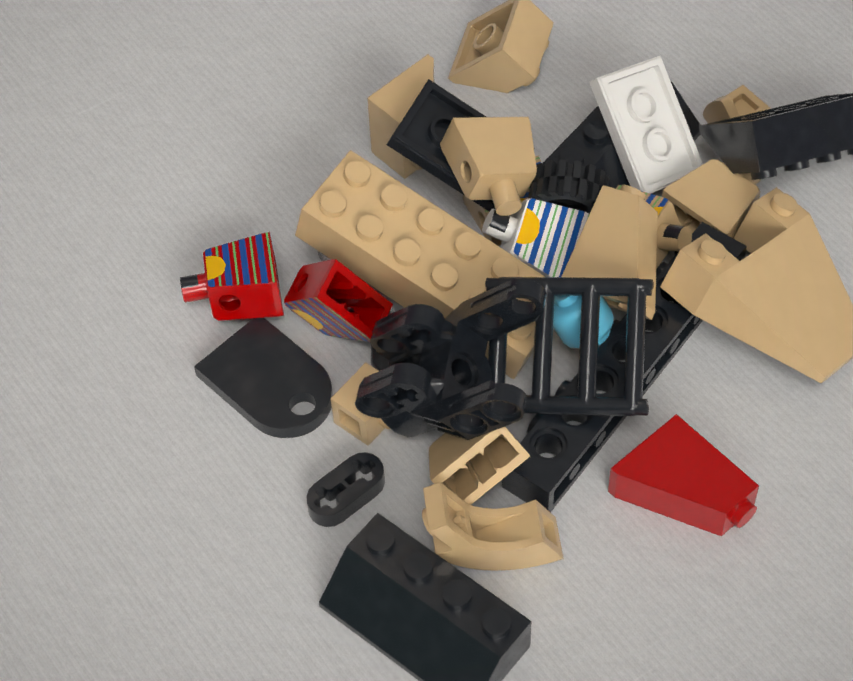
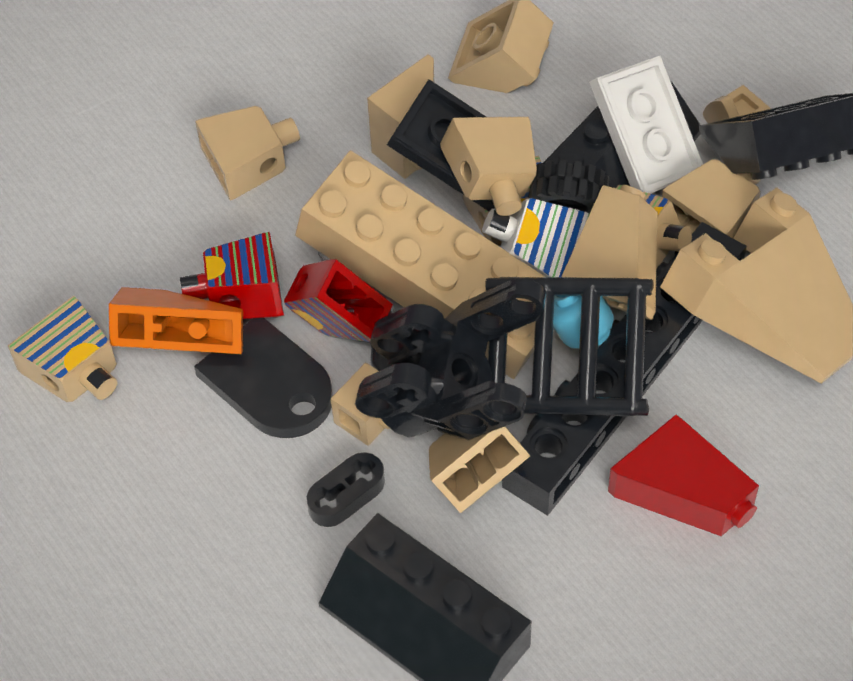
tan arch [422,482,564,571] -> none
none -> tan torso [8,296,117,402]
none -> orange slope [109,287,243,354]
none -> tan torso [195,106,300,201]

